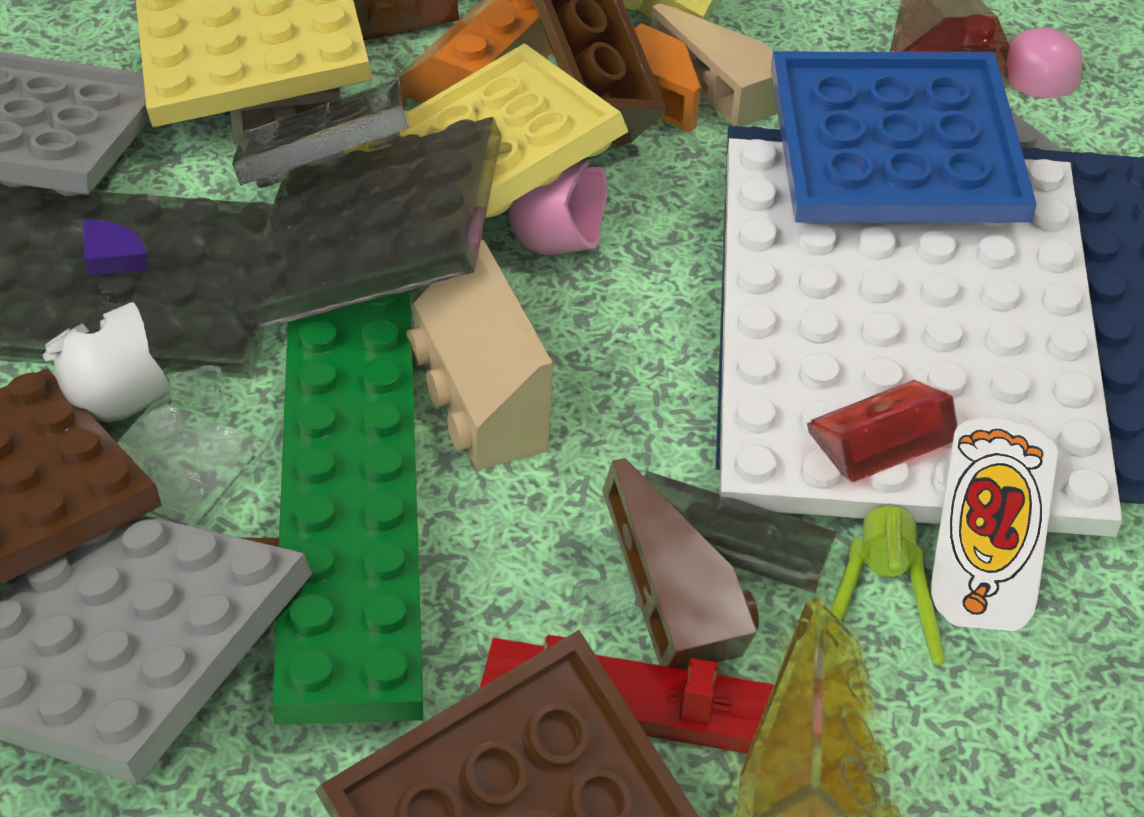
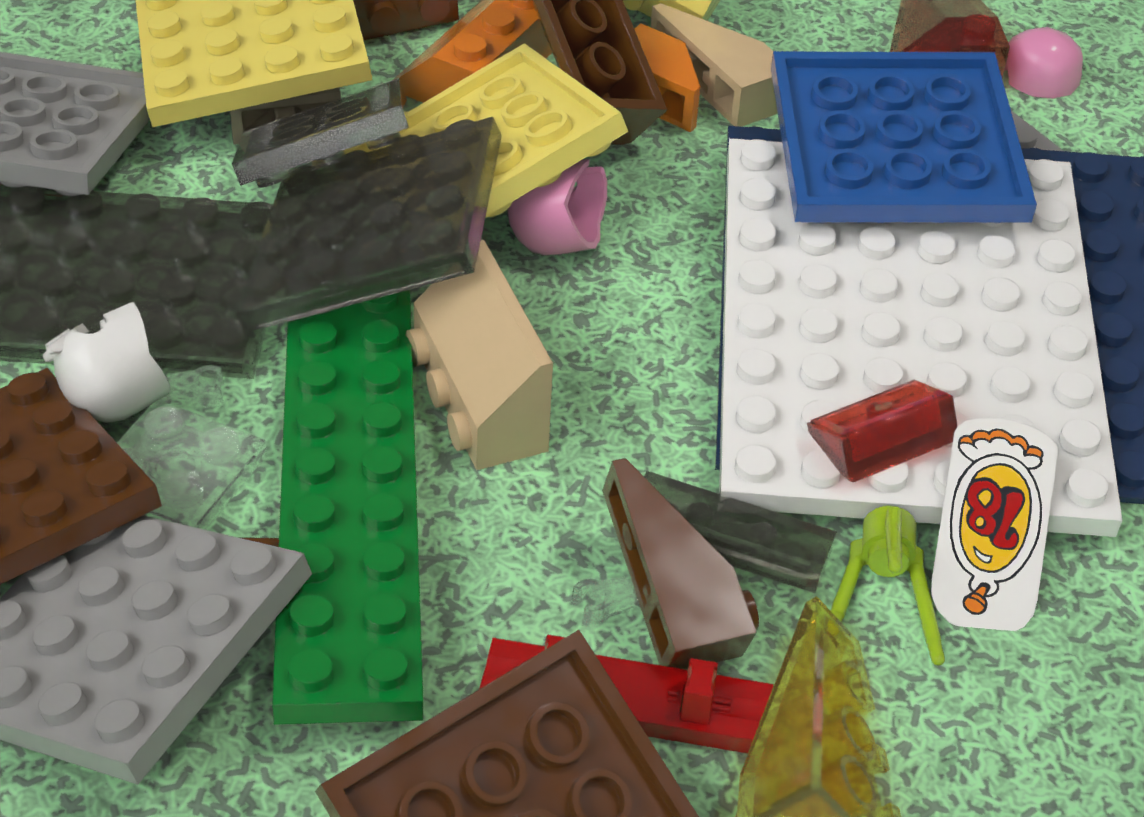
dark purple tile [83,220,148,275] -> none

